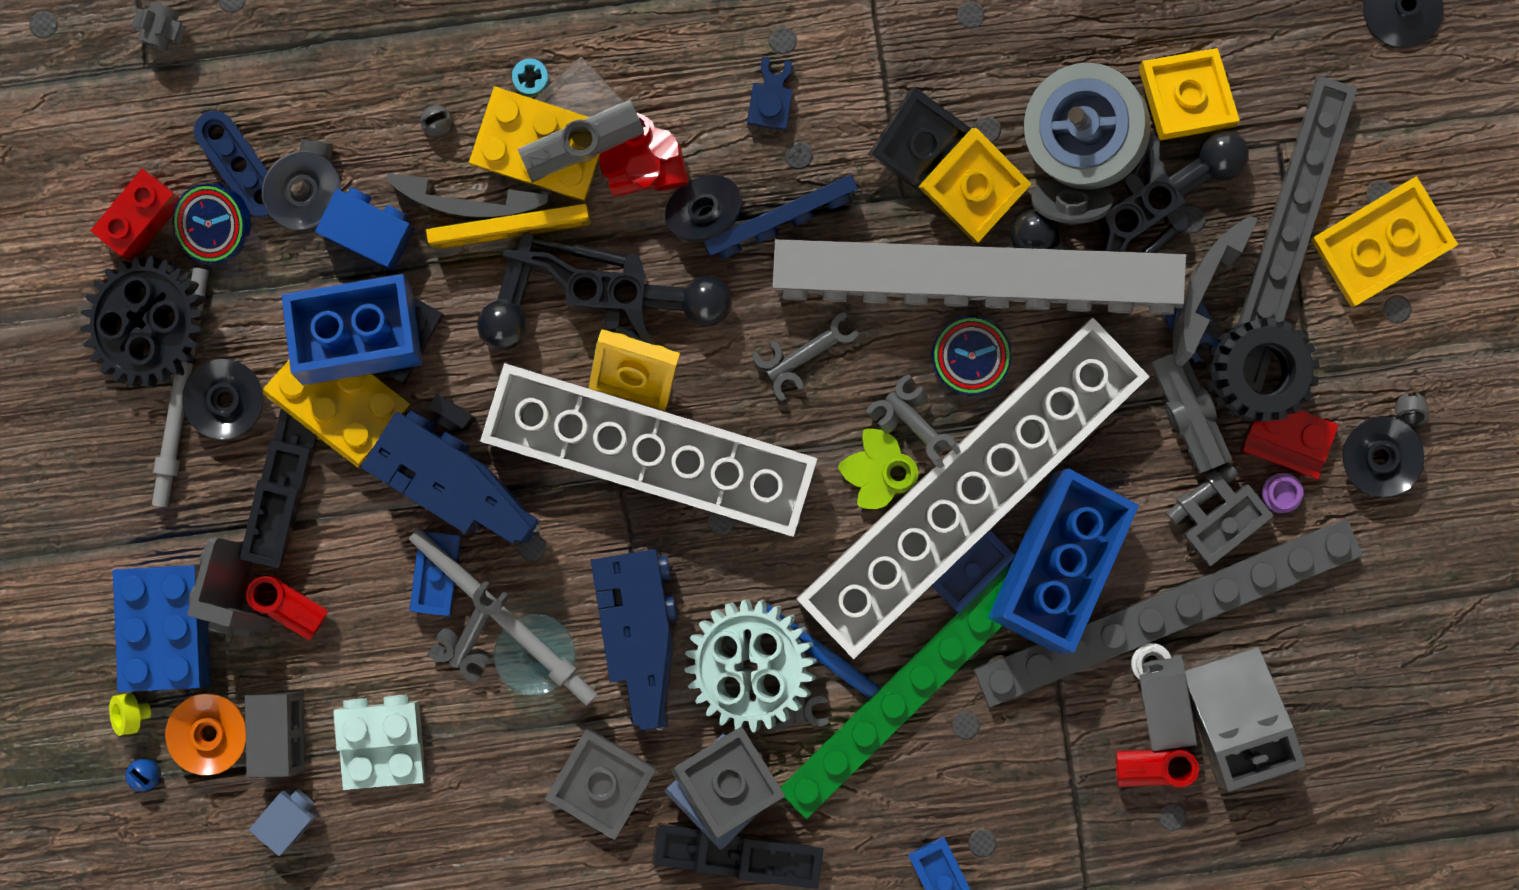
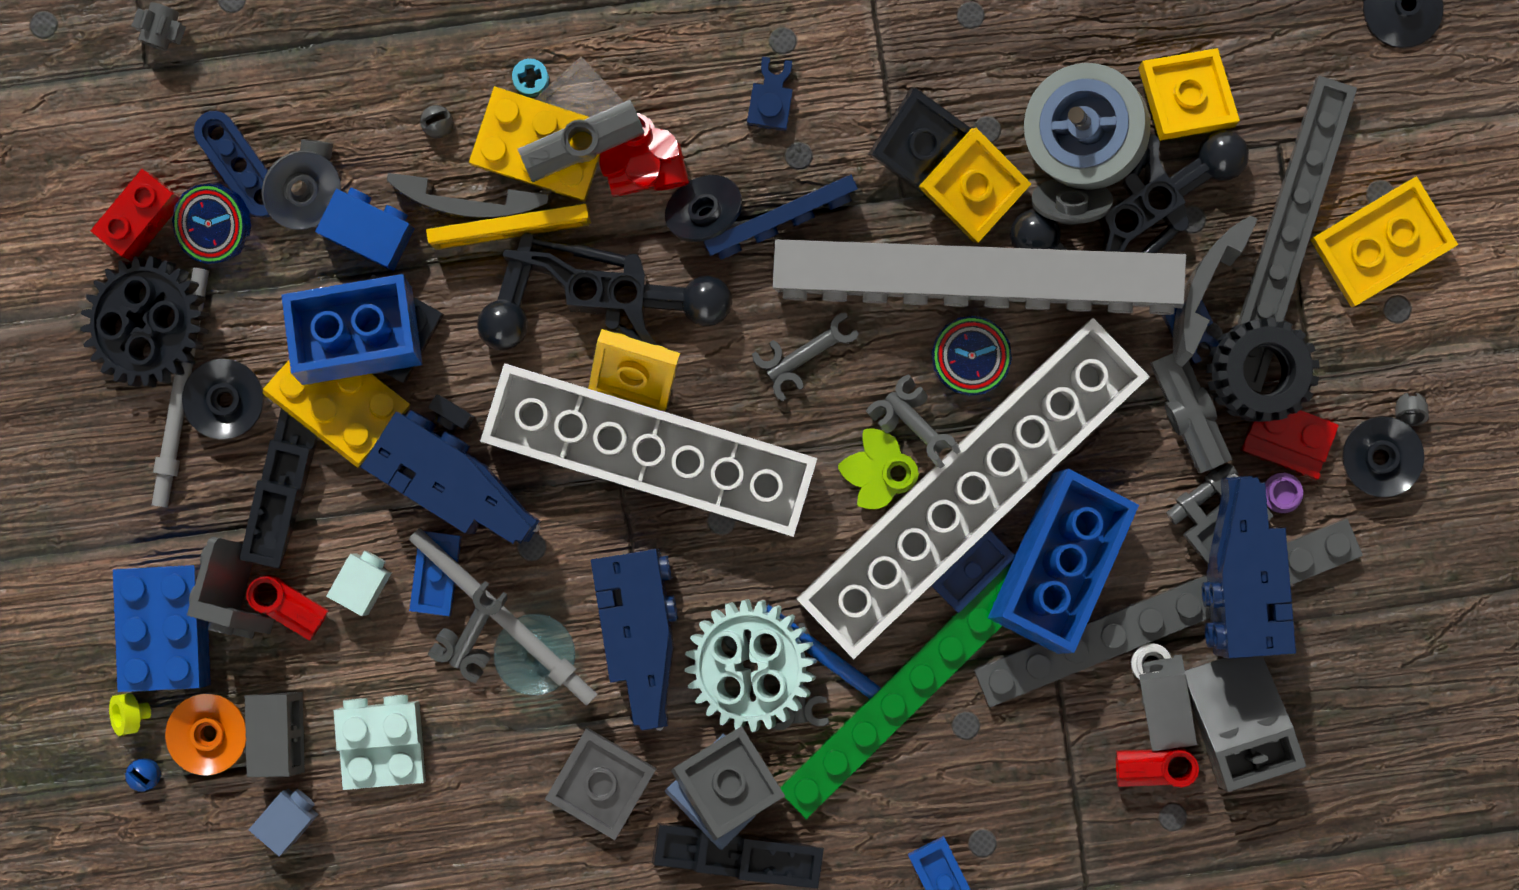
none -> light aqua brick [326,550,391,616]
none -> dark blue piece [1201,474,1296,658]

